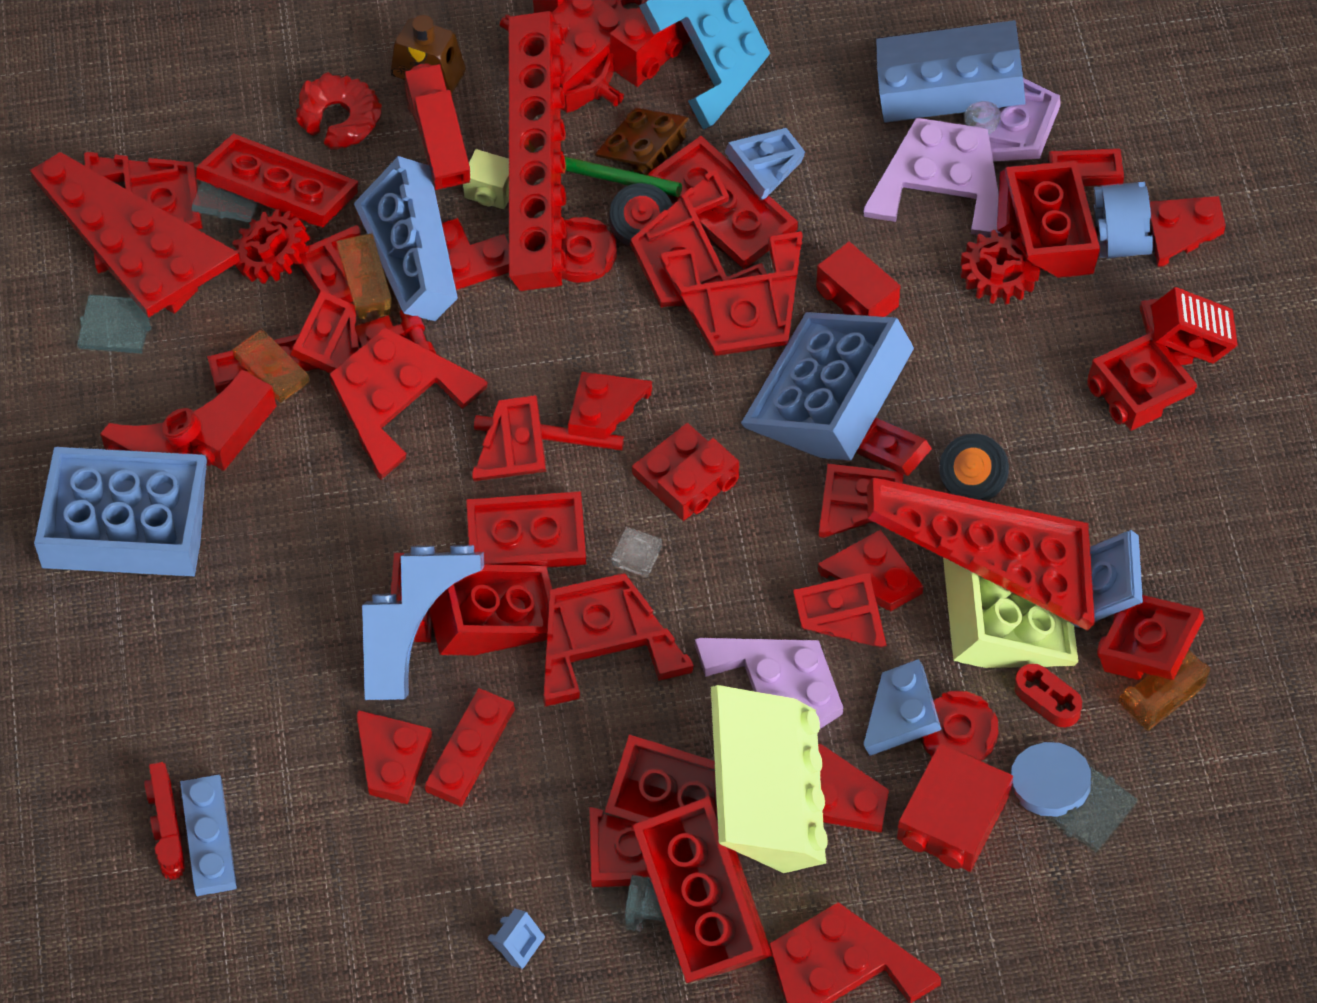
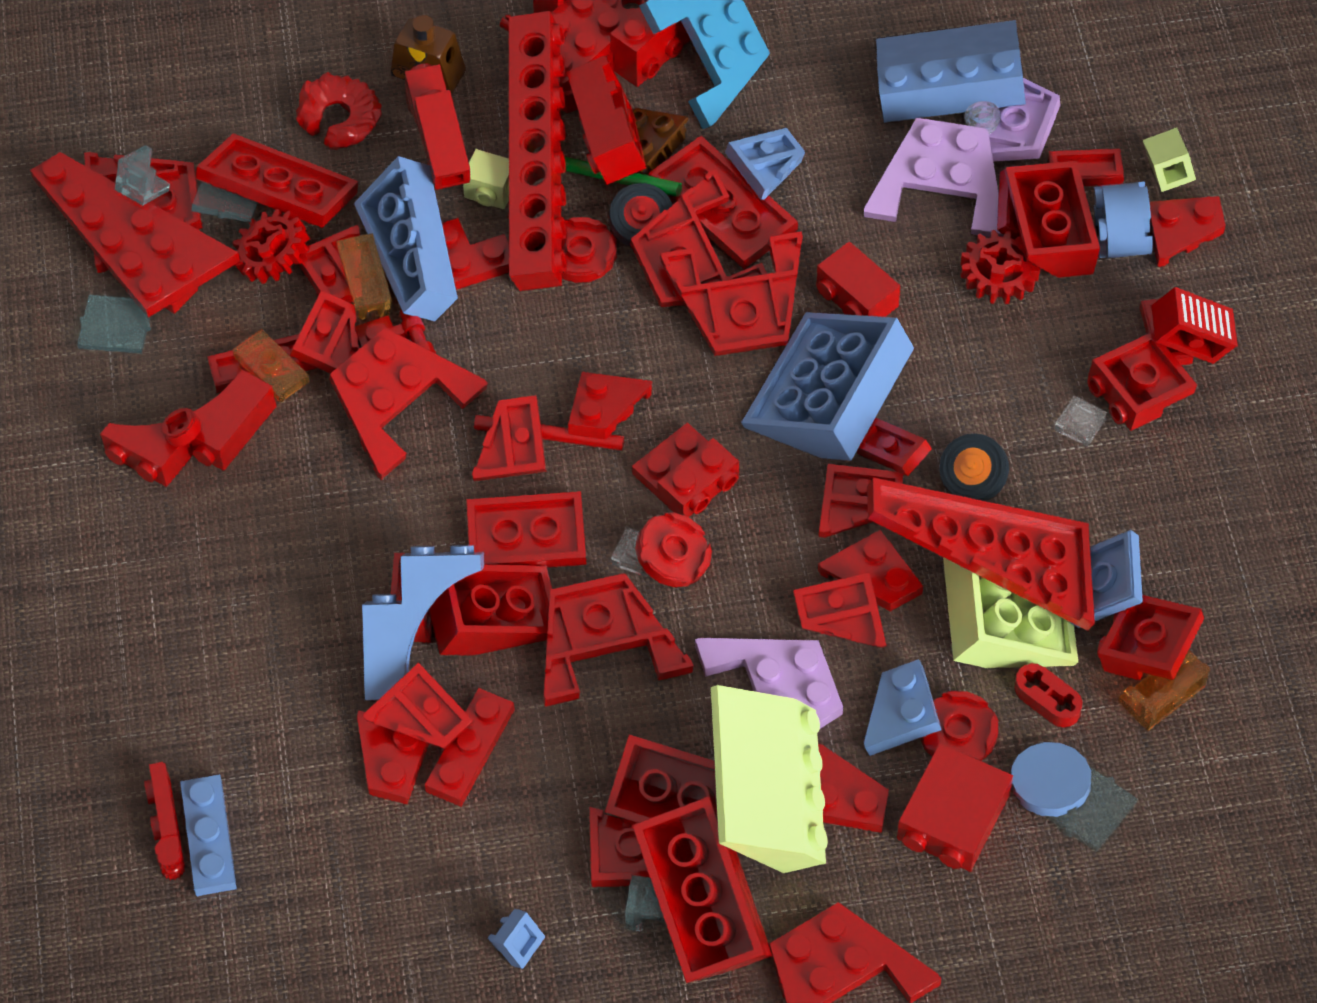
medium blue slope [34,447,207,577] -> none
none -> clear light blue panel [115,145,170,205]
none -> red wing [362,662,474,749]
none -> red wedge [567,55,647,185]
none -> red tile [635,512,712,587]
none -> clear plate [1055,396,1107,447]
none -> yellowish green brick [1143,128,1196,192]

